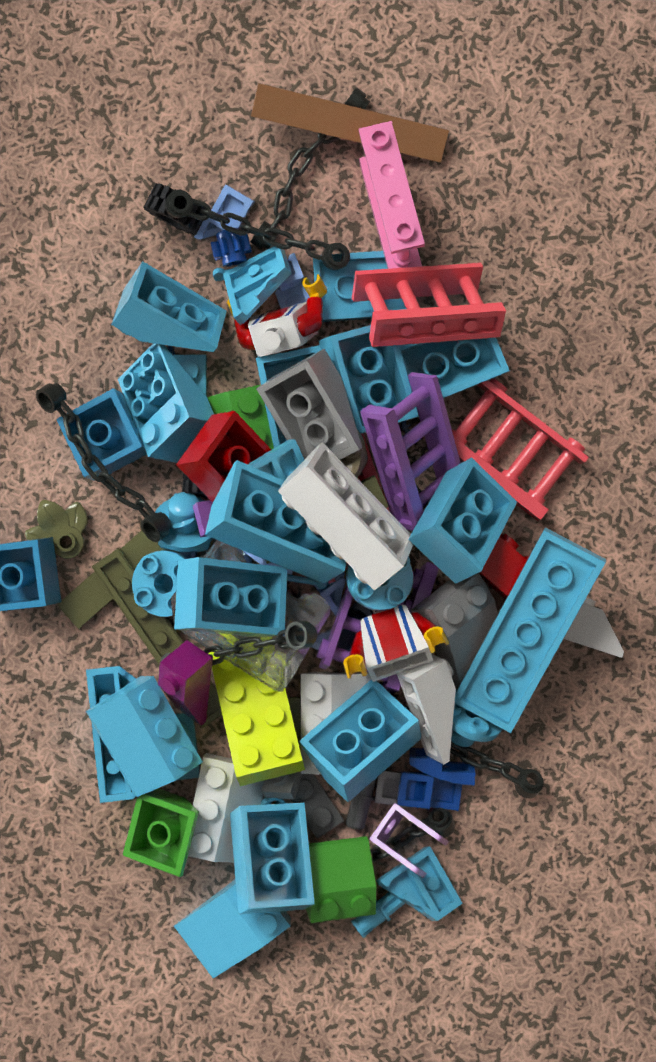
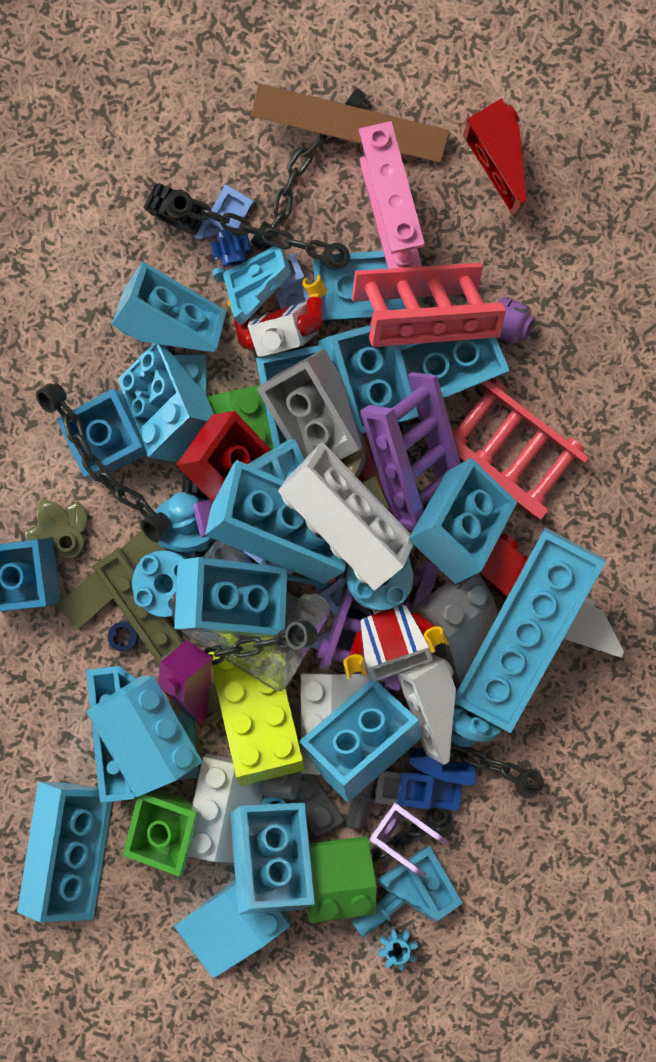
none -> medium azure slope [17,781,112,923]
none -> dark blue bush [107,622,138,651]
none -> medium azure gear [377,927,418,971]
none -> red slope [462,98,526,217]
none -> medium lavender head [491,297,535,345]

